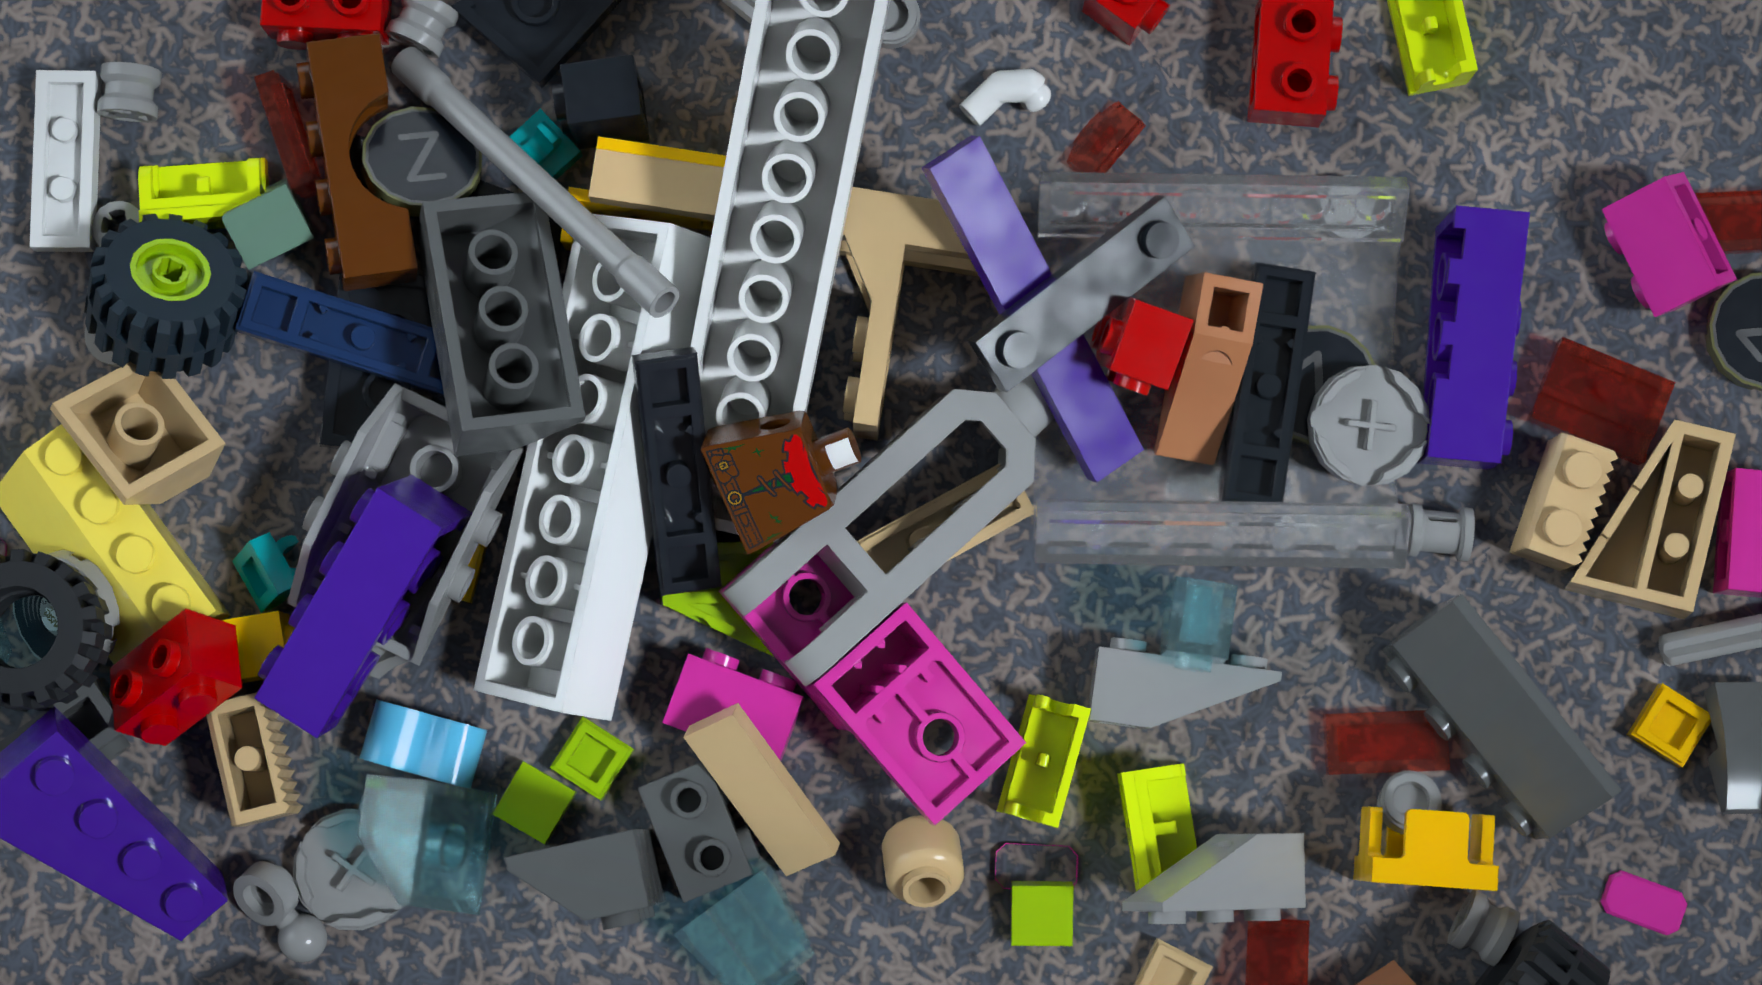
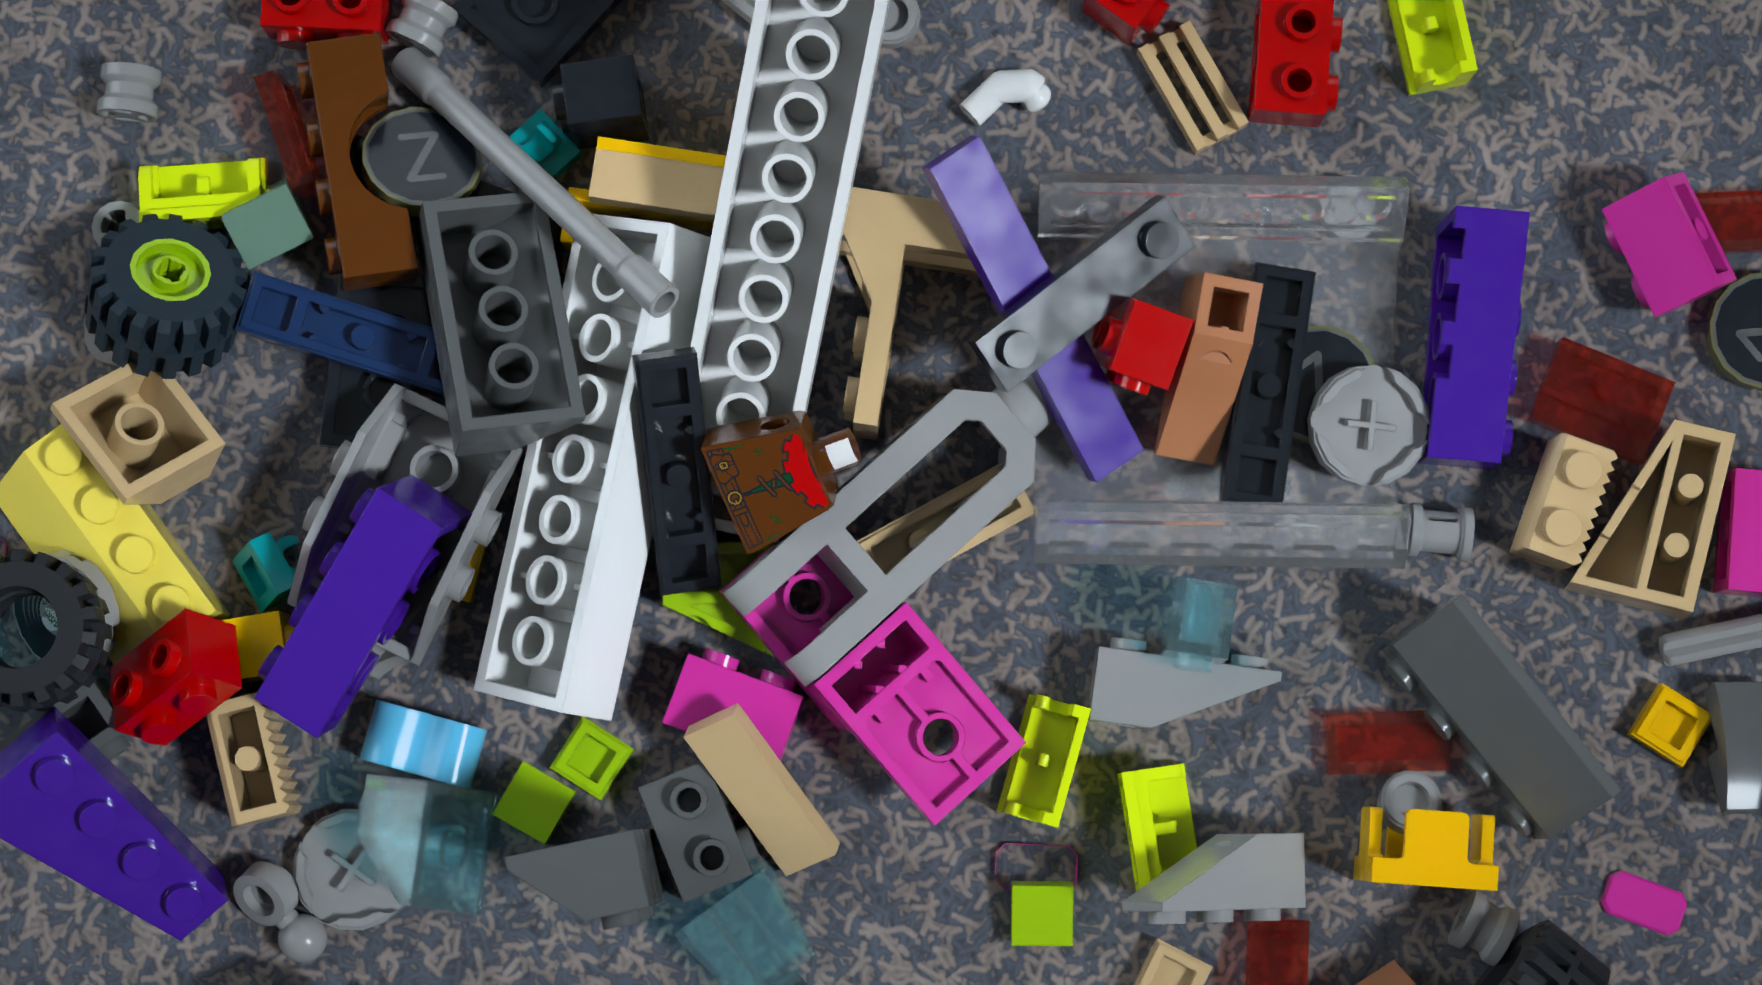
white plate [30,70,102,252] -> none
tan head [882,815,964,908] -> none
clear red piece [1067,101,1146,184] -> none
none -> tan tile [1136,20,1249,155]

